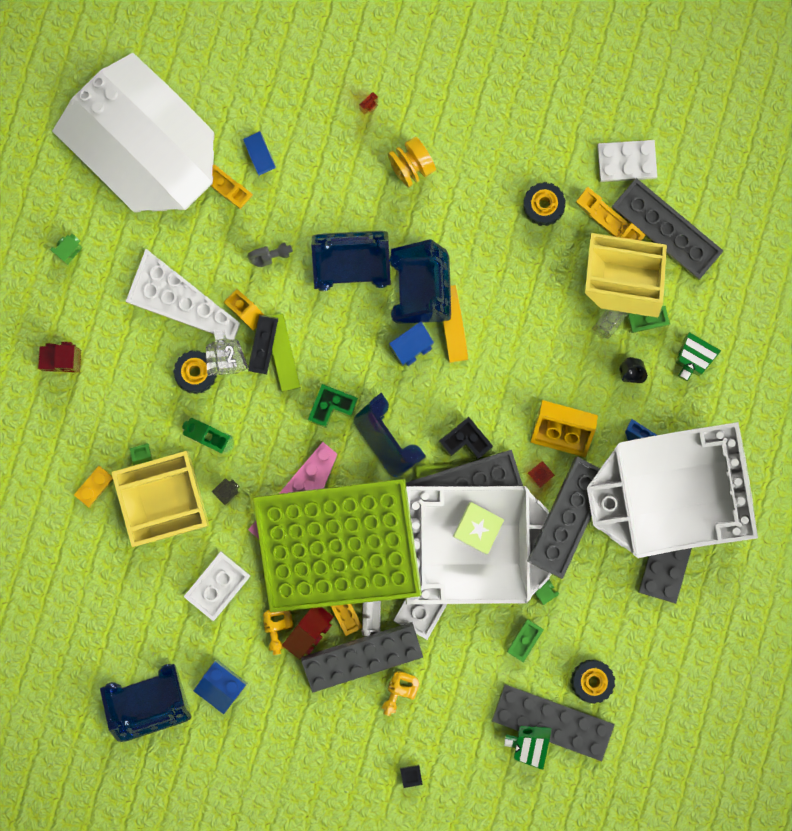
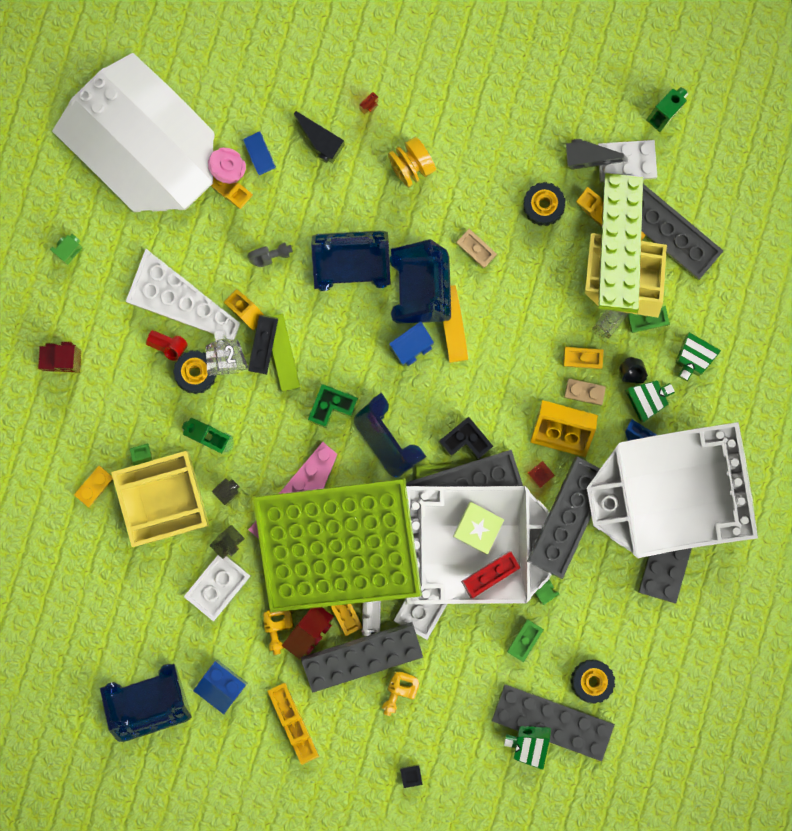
none -> red piece [146,330,188,361]
none -> bright pink tile [208,147,246,184]
none -> clear smoke brick [210,525,245,559]
none -> yellow slope [267,683,320,765]
none -> black slope [294,111,345,164]
none -> tan plate [456,229,497,269]
none -> red plate [461,551,520,598]
none -> yellow plate [563,347,603,369]
none -> tan plate [564,379,606,406]
none -> dark grey slope [566,139,628,170]
none -> plate [598,173,643,313]
none -> torso [625,380,675,423]
none -> green torso [646,87,688,132]

